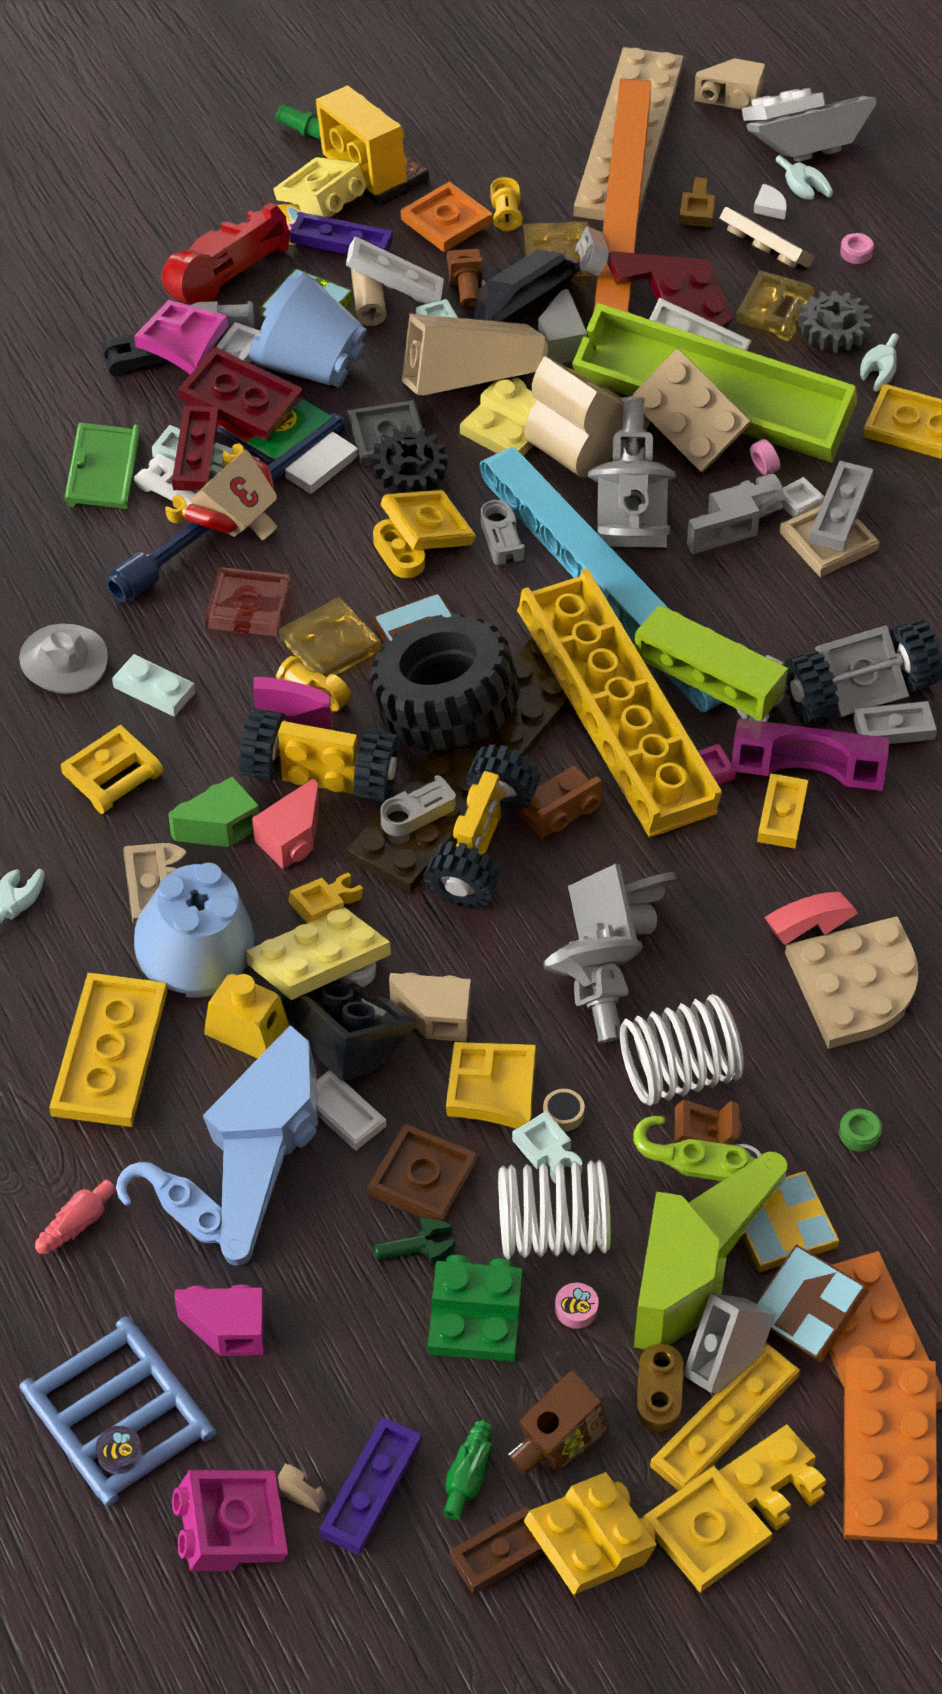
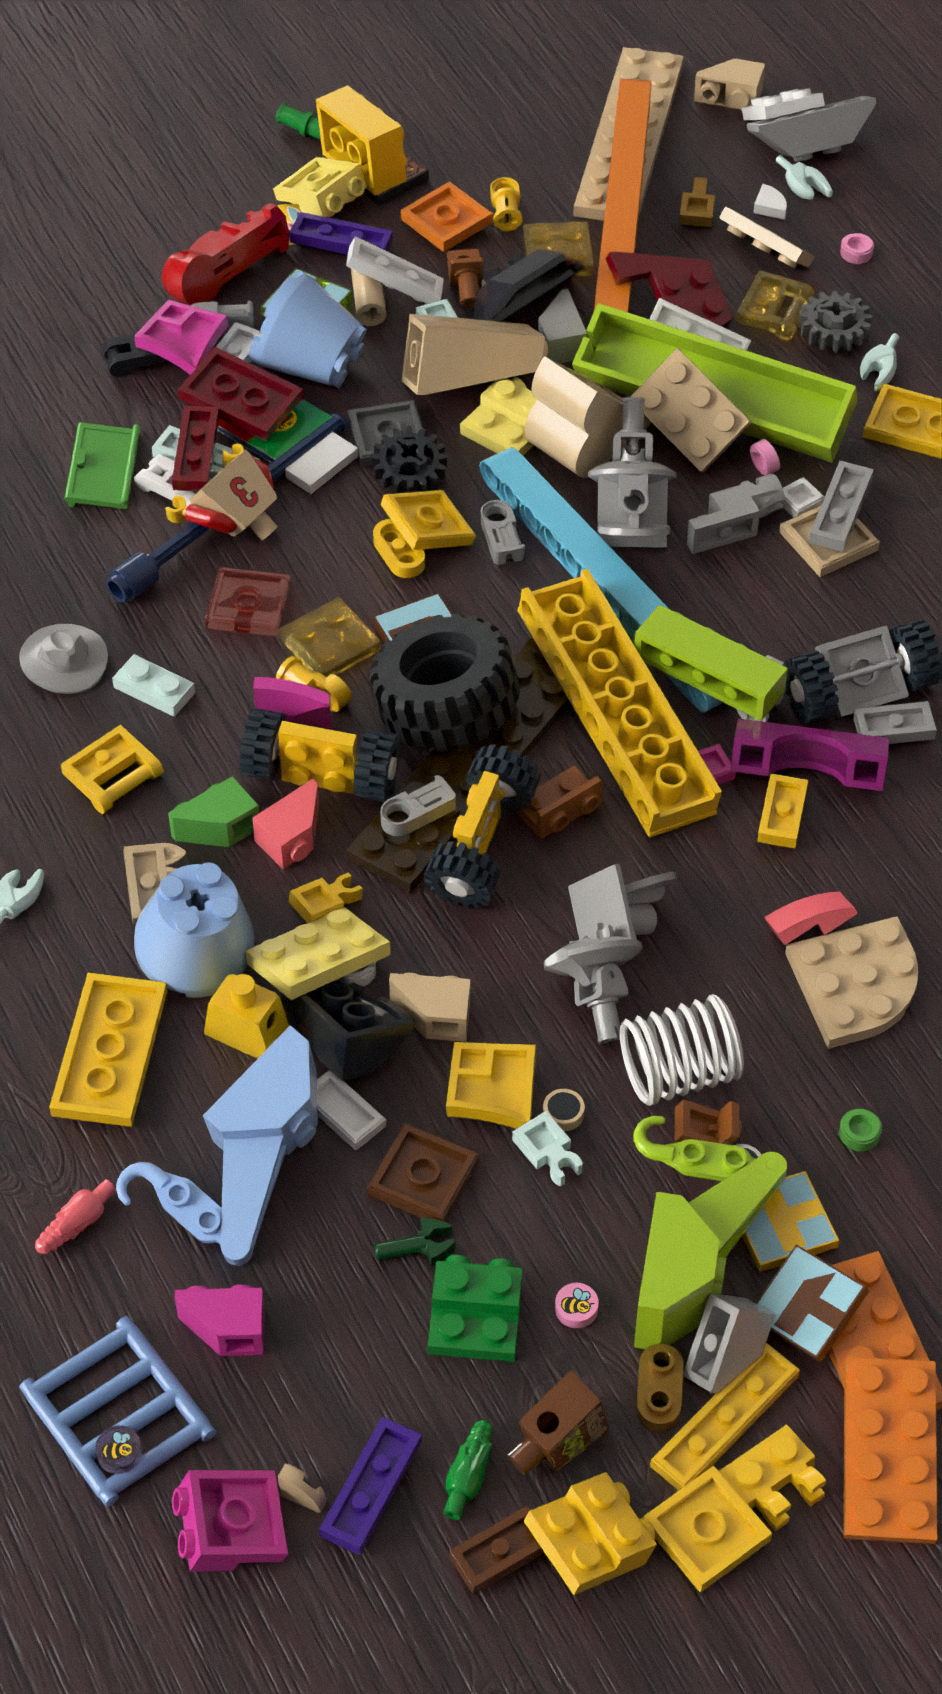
white piece [498,1160,611,1260] -> none
light grey piece [575,226,609,277] -> none

